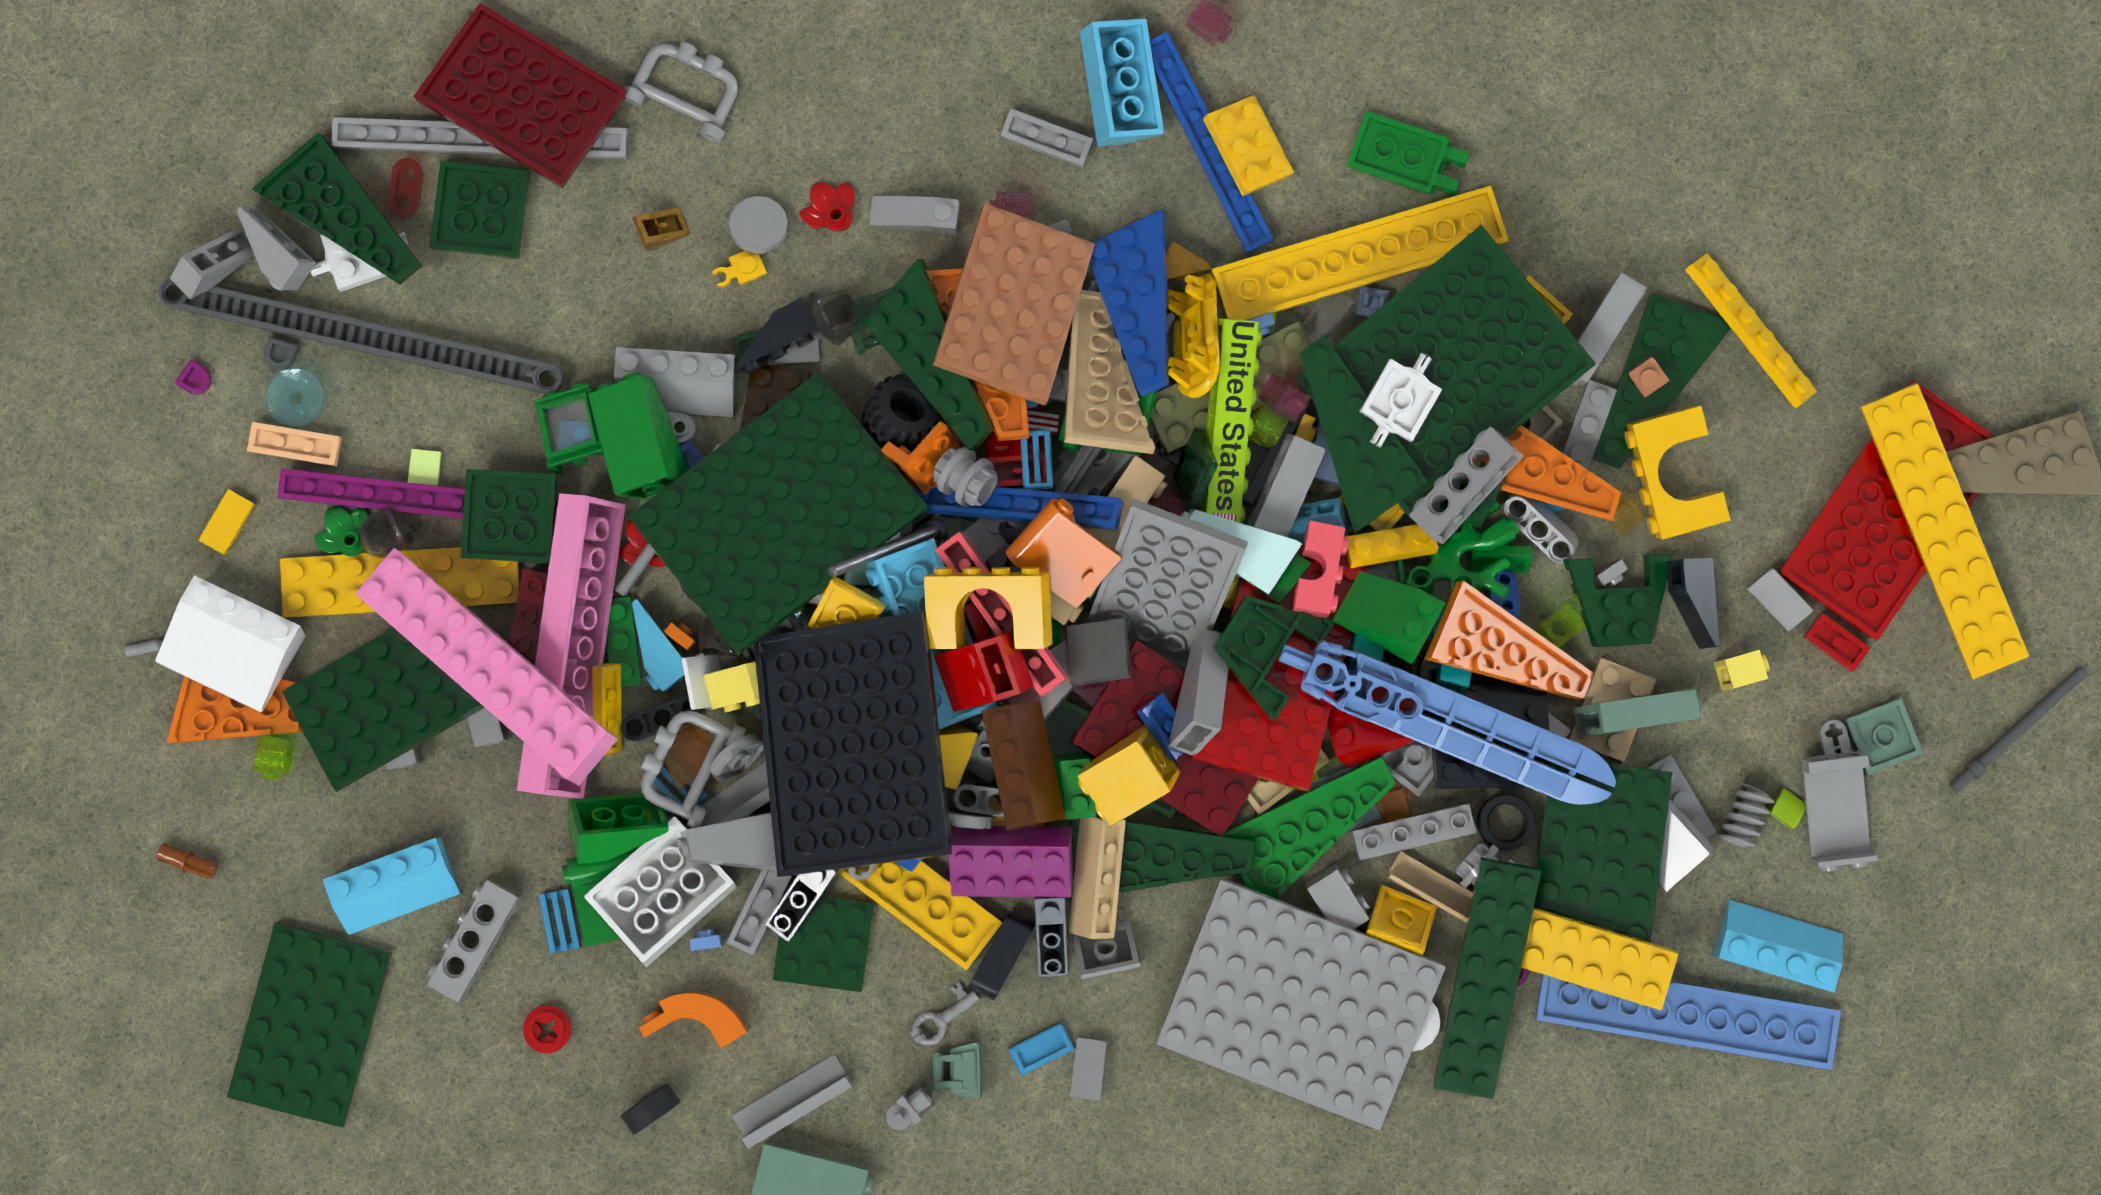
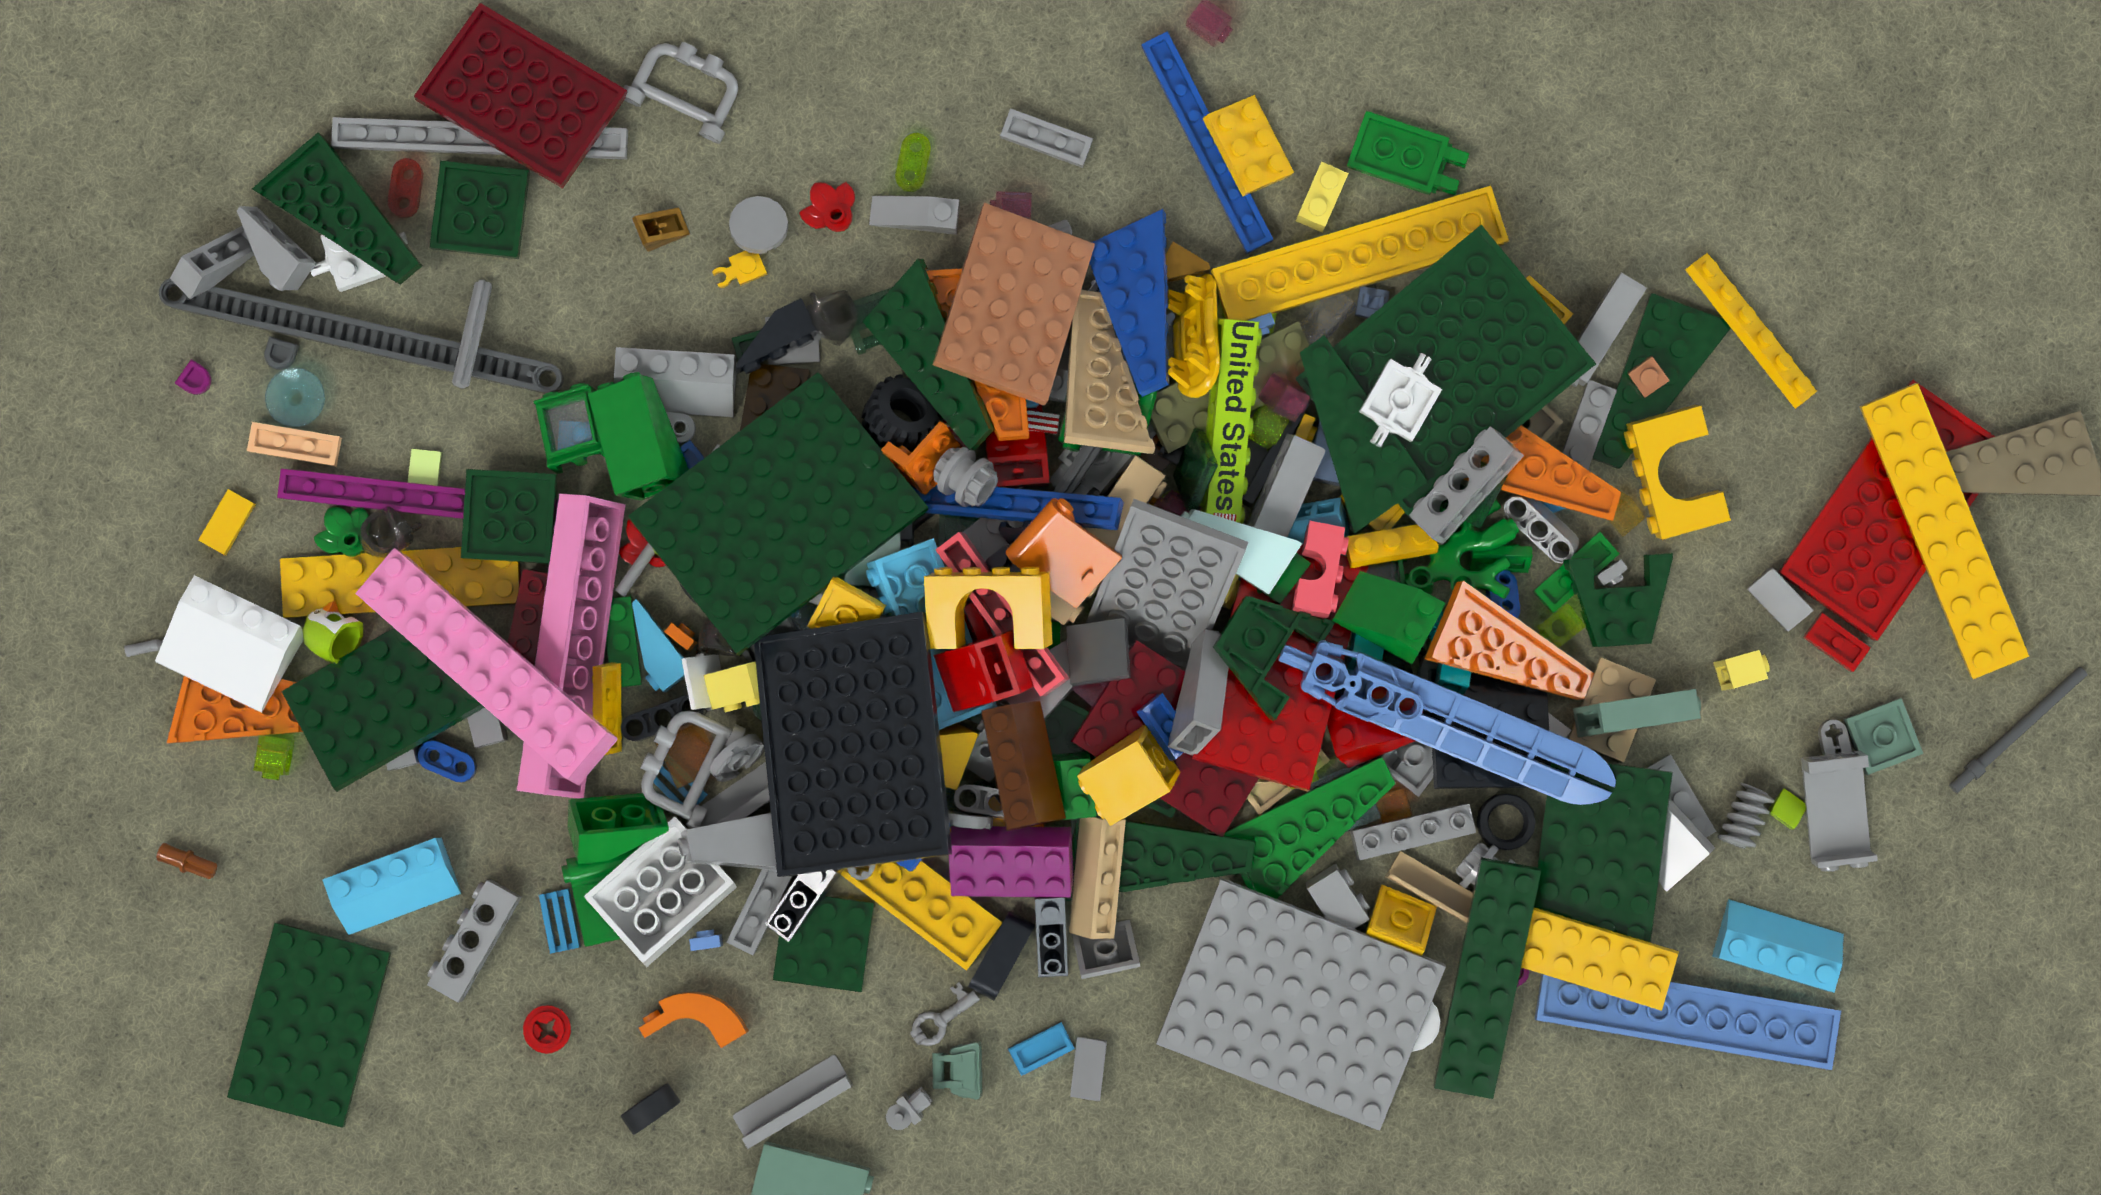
flat silver bar [827,518,947,577] -> none
dark azure tile [1020,429,1054,490] -> none
medium azure slope [1080,19,1164,146] -> none
slope [1666,558,1720,649] -> none
none -> lime piece [303,601,363,664]
none -> blue plate [418,741,477,782]
none -> light grey axle [452,280,492,389]
none -> clear neon green plate [895,133,931,192]
none -> light yellow brick [1296,162,1349,233]
none -> green plate [1532,532,1620,613]

